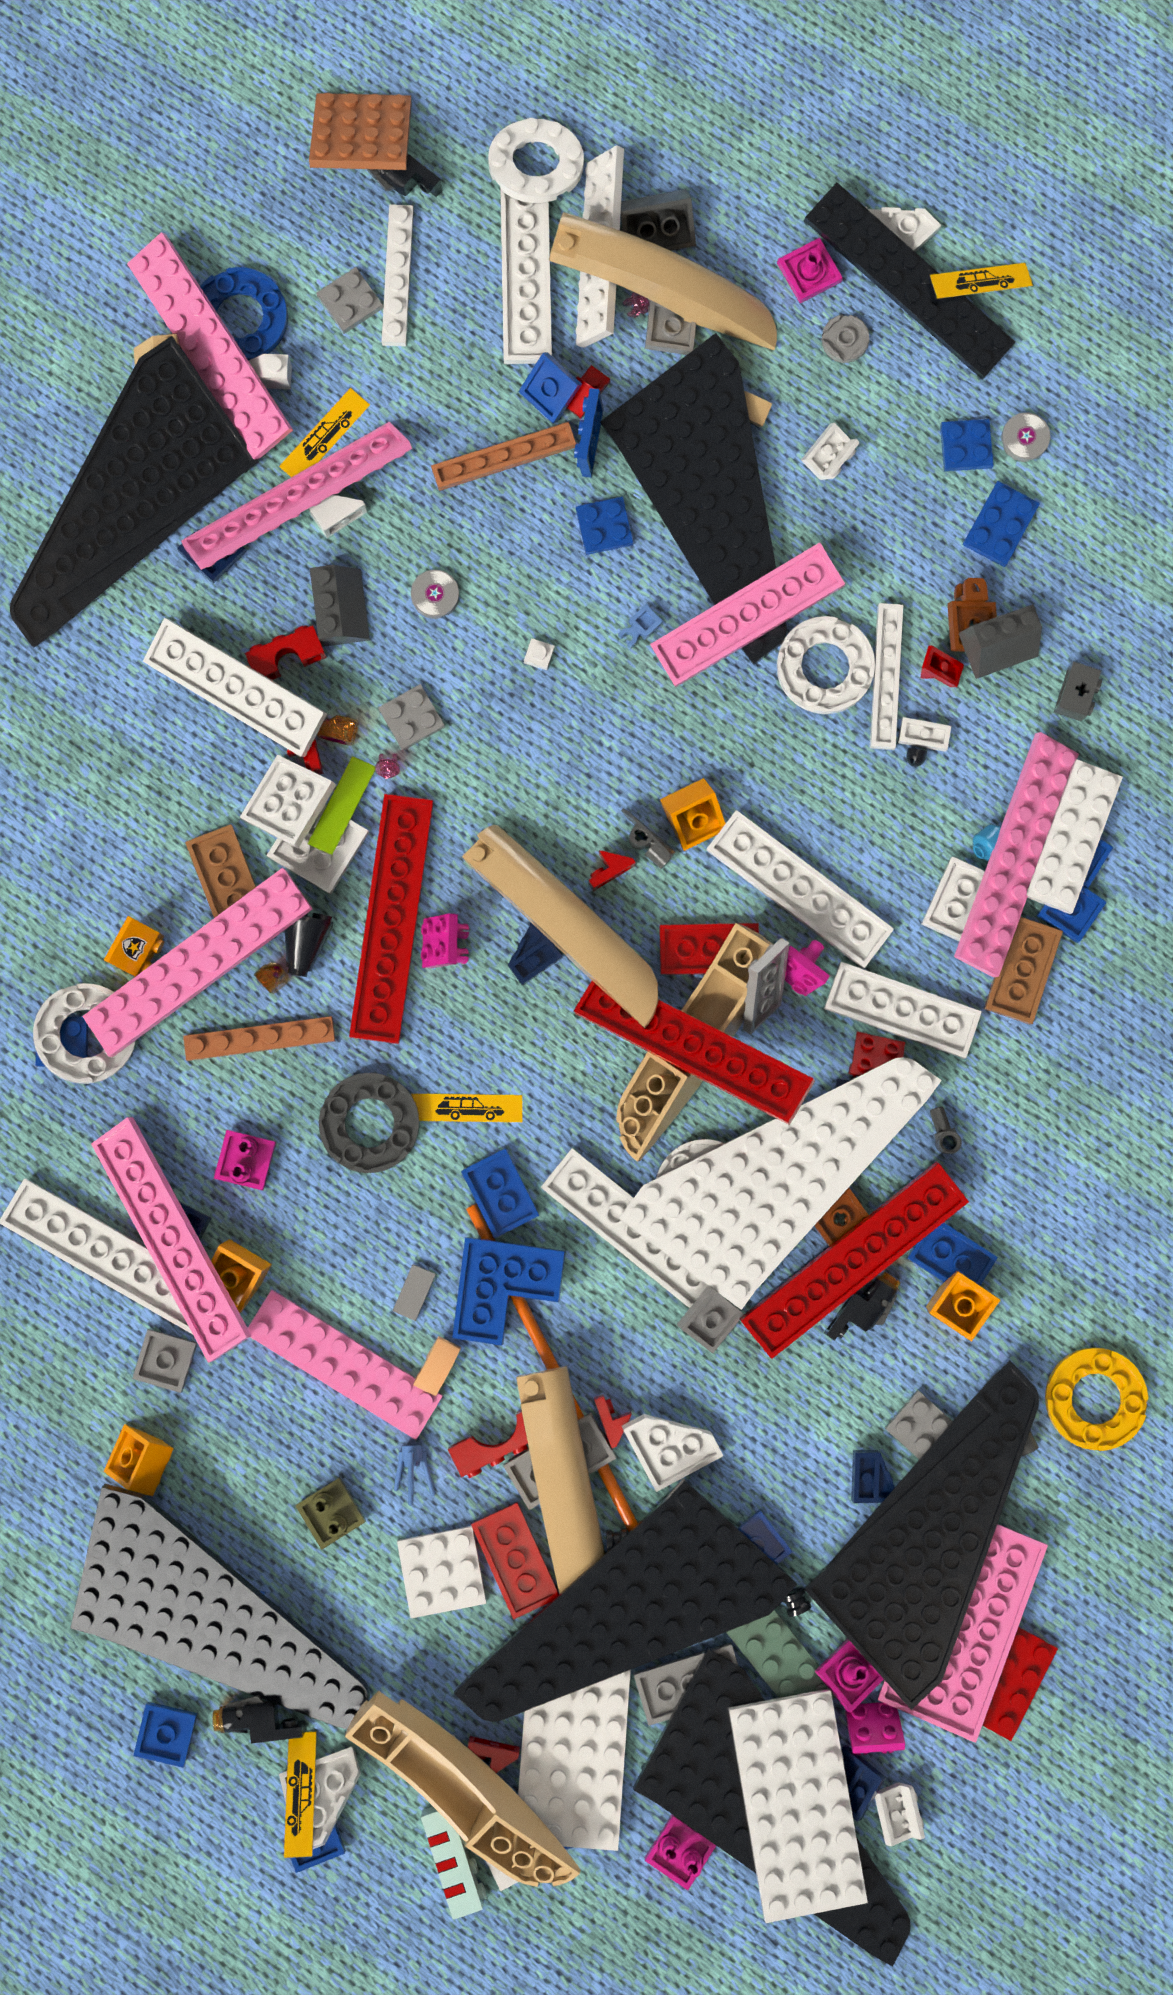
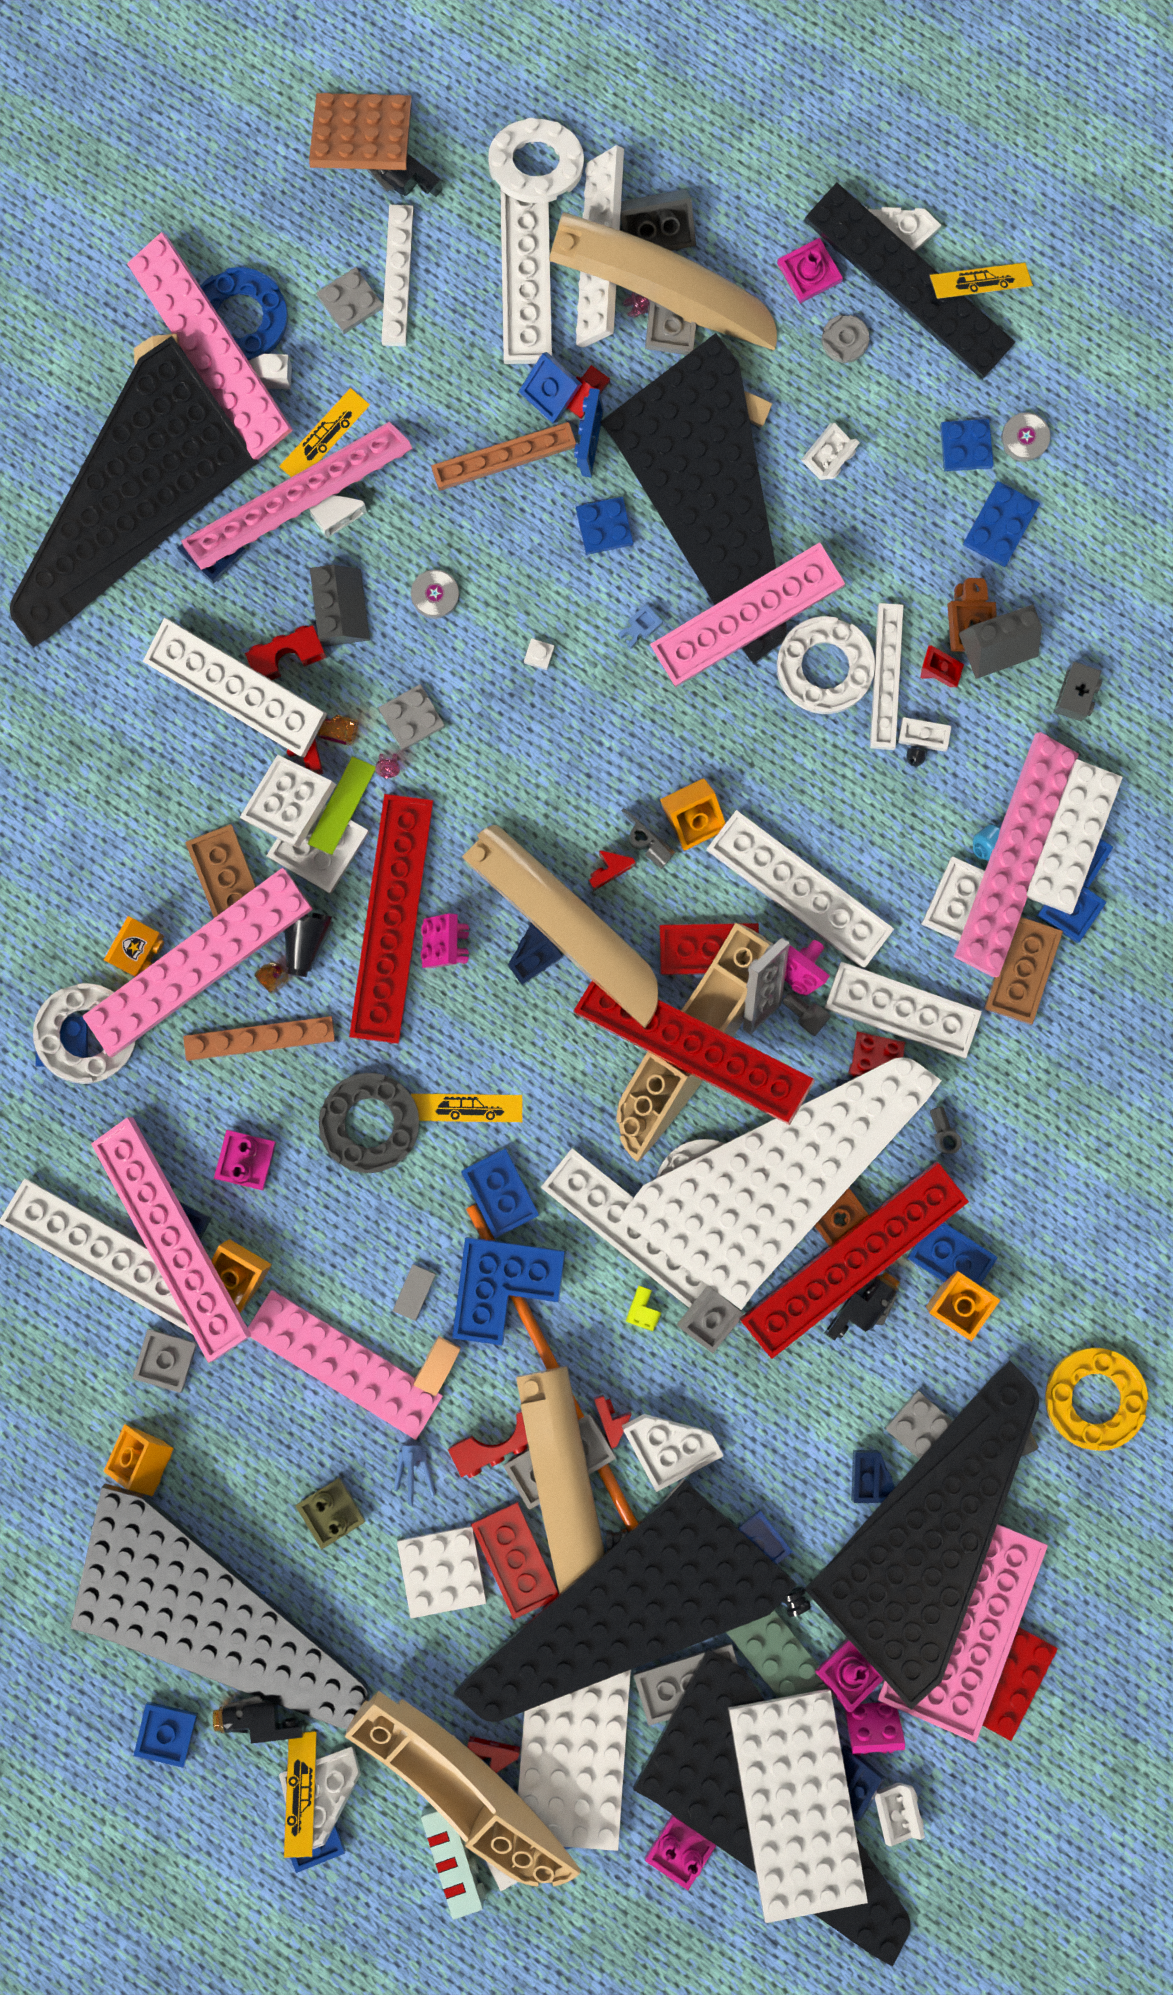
none -> neon yellow piece [626,1285,661,1331]
none -> dark grey axle [782,992,831,1036]

